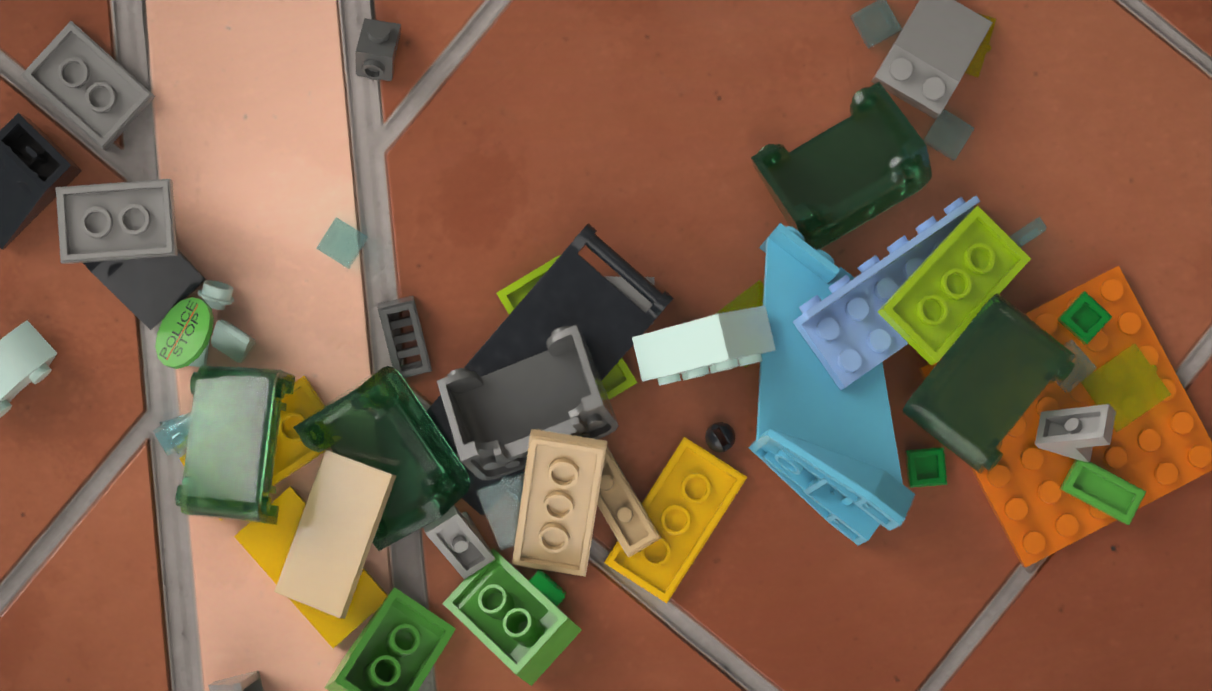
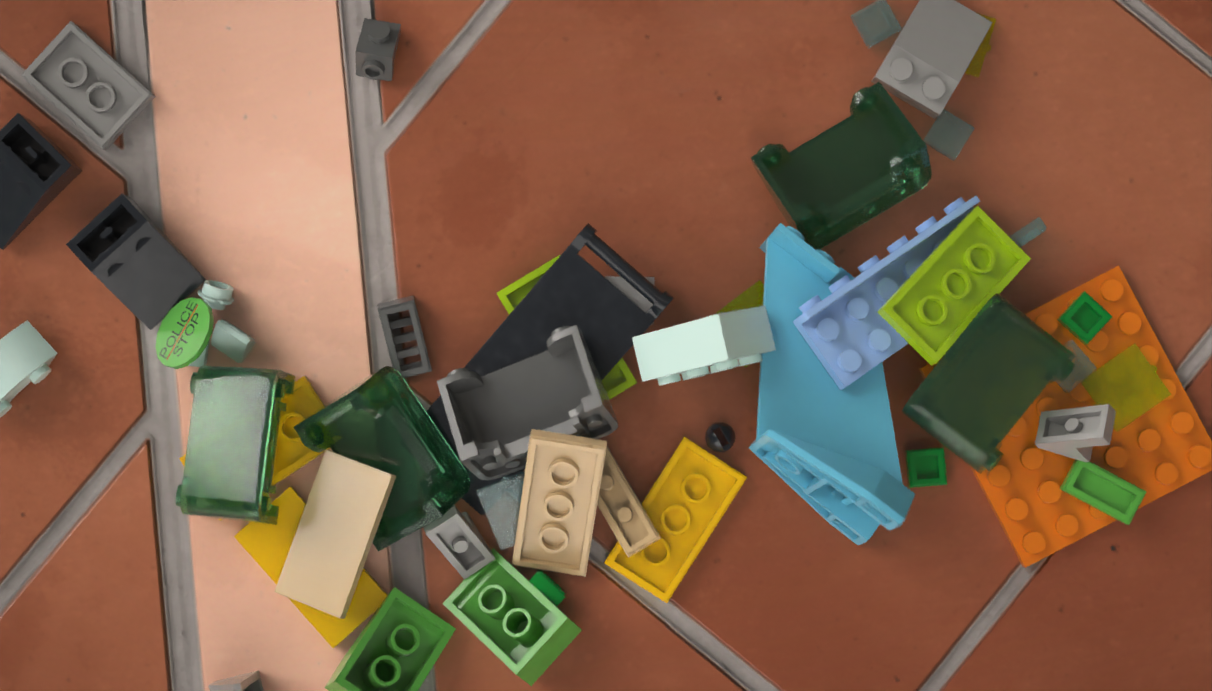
light grey tile [56,179,178,264] -> none
clear light blue cone [152,407,212,456] -> none
clear light blue tile [316,217,368,269] -> none

